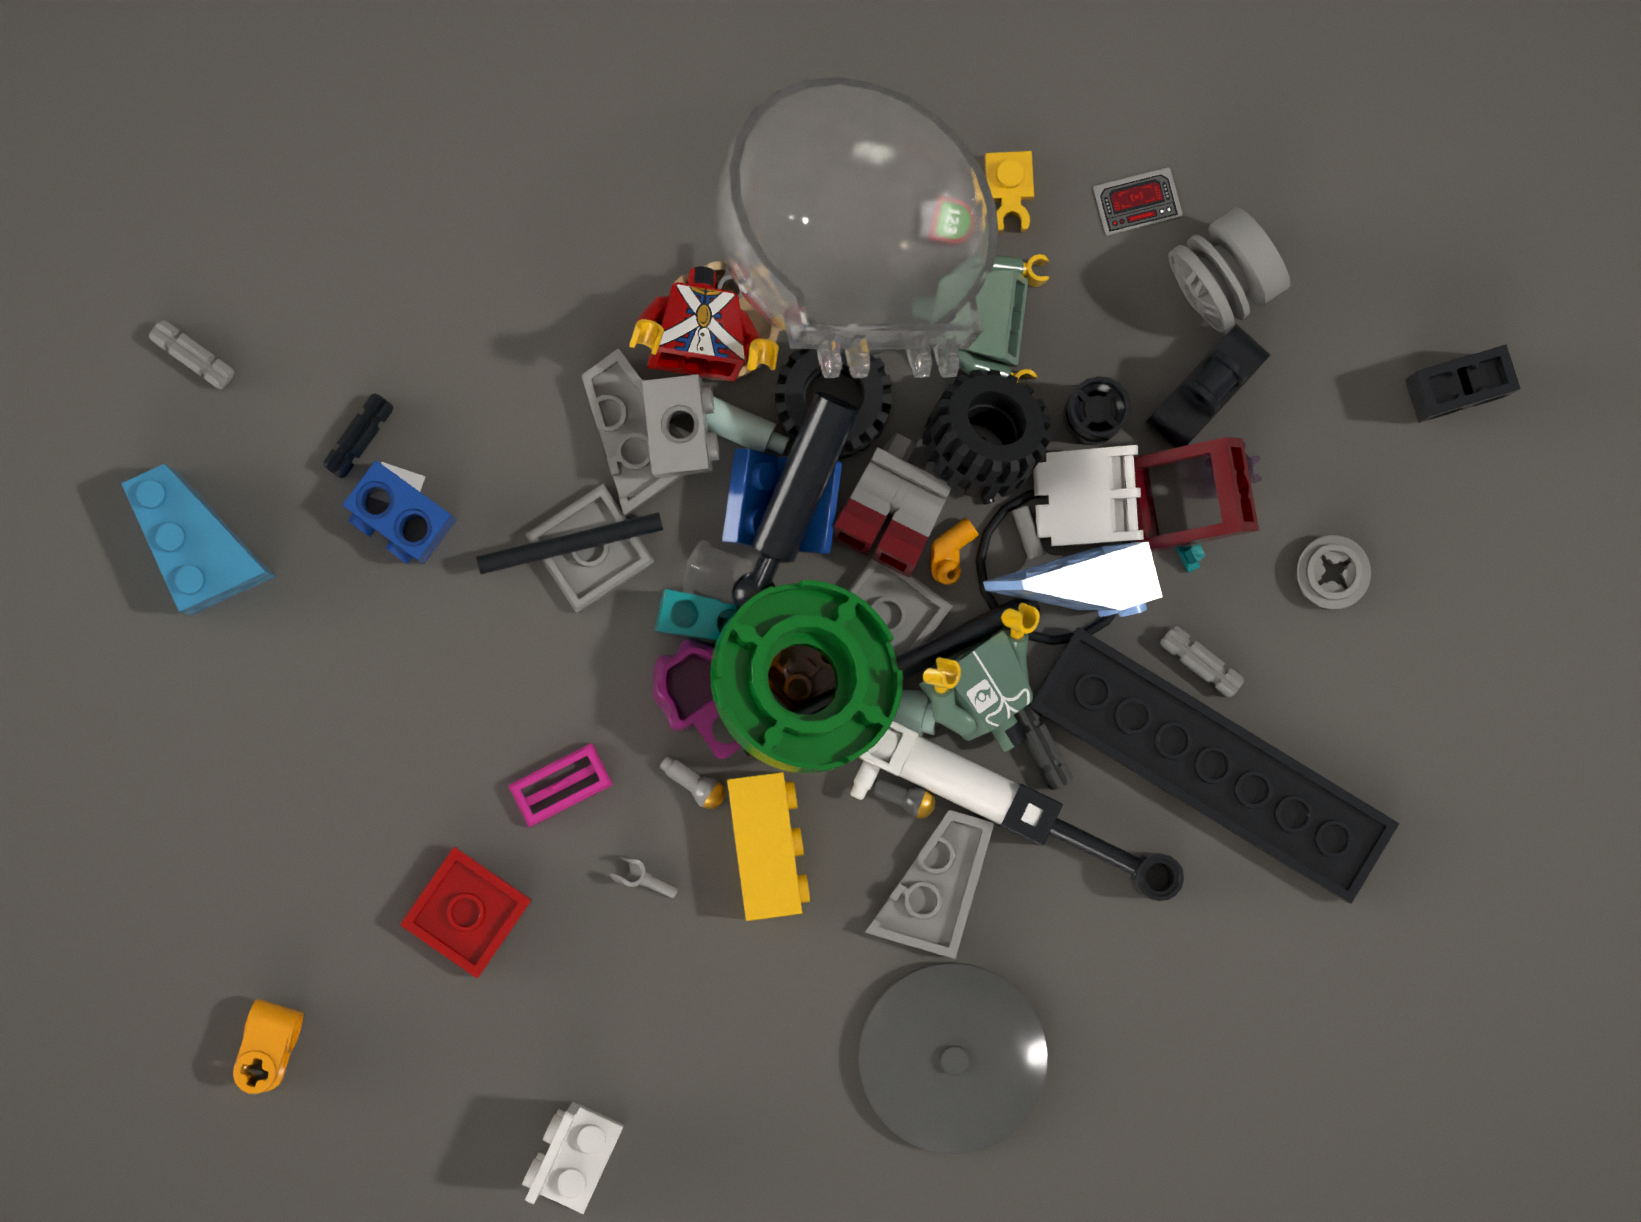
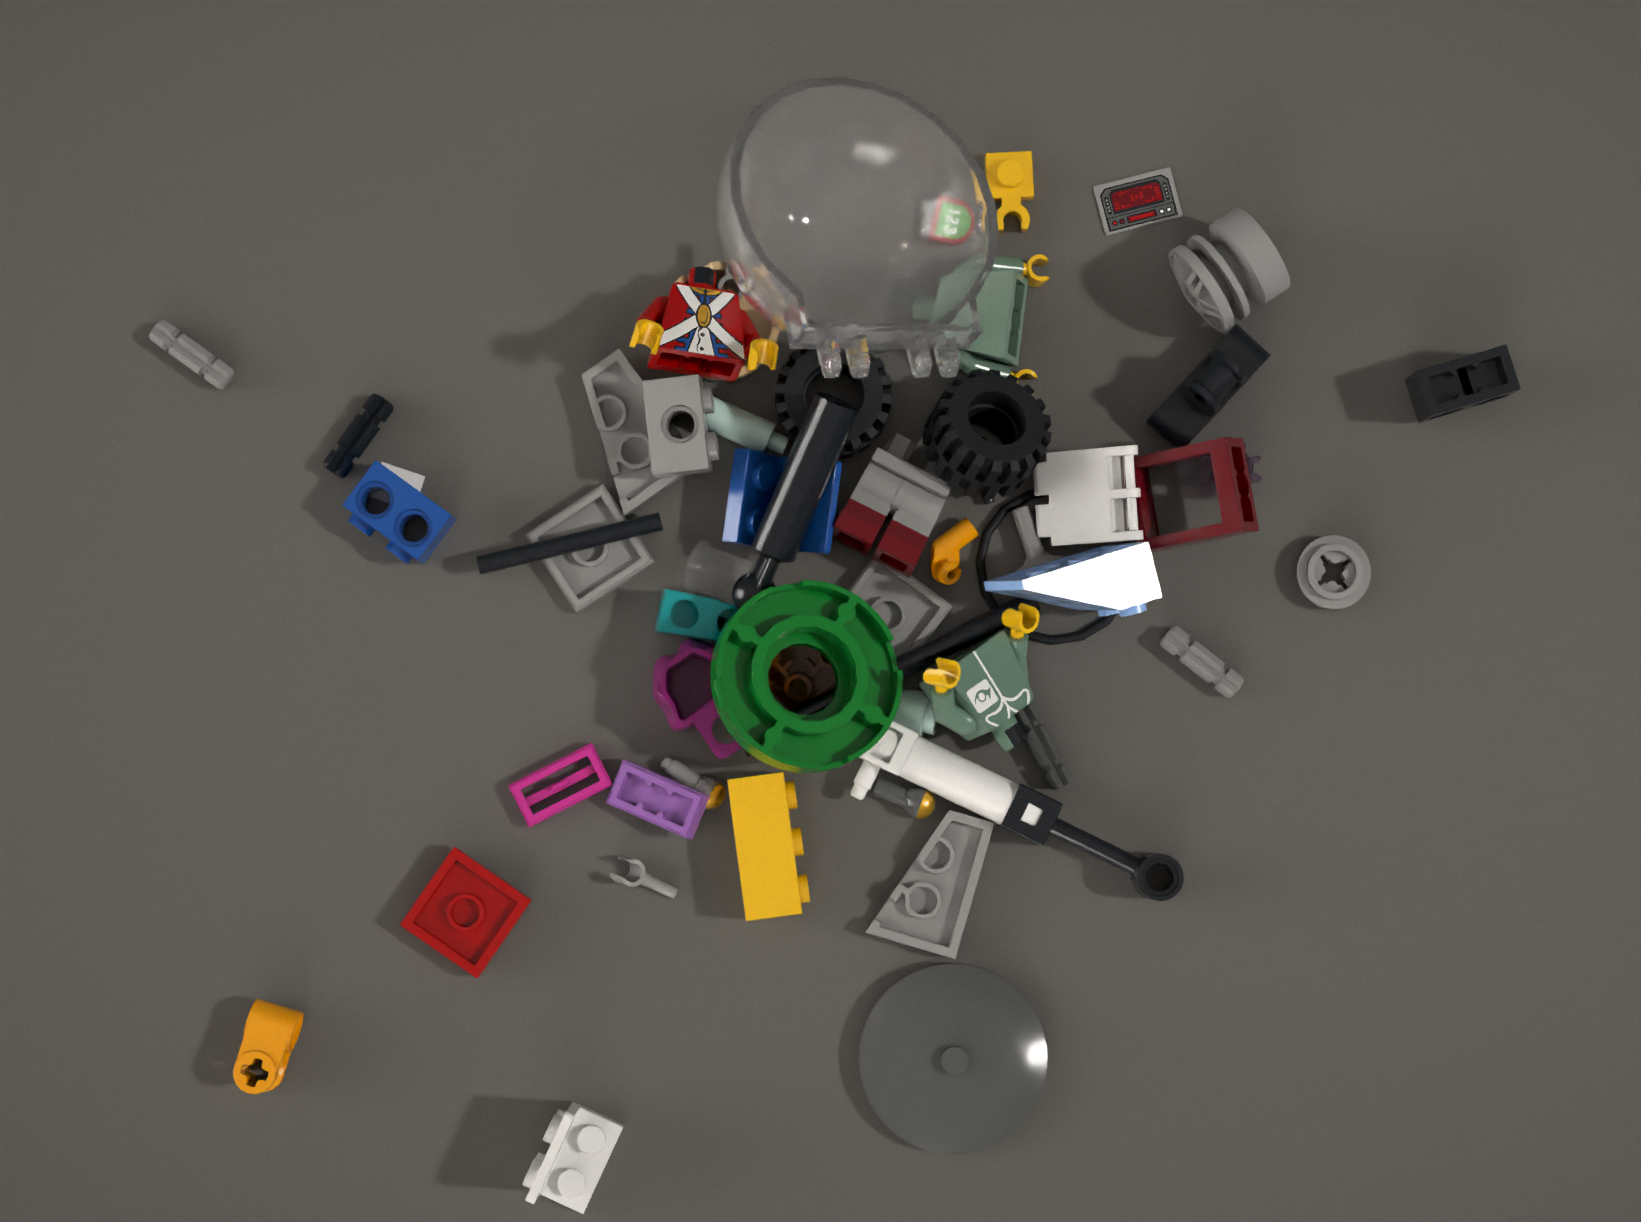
dark azure wedge [121,464,276,615] -> none
black plate [1030,627,1400,904] -> none
black wheel [1063,376,1131,445] -> none
teal piece [1176,544,1206,573] -> none
none -> medium lavender plate [606,760,710,839]

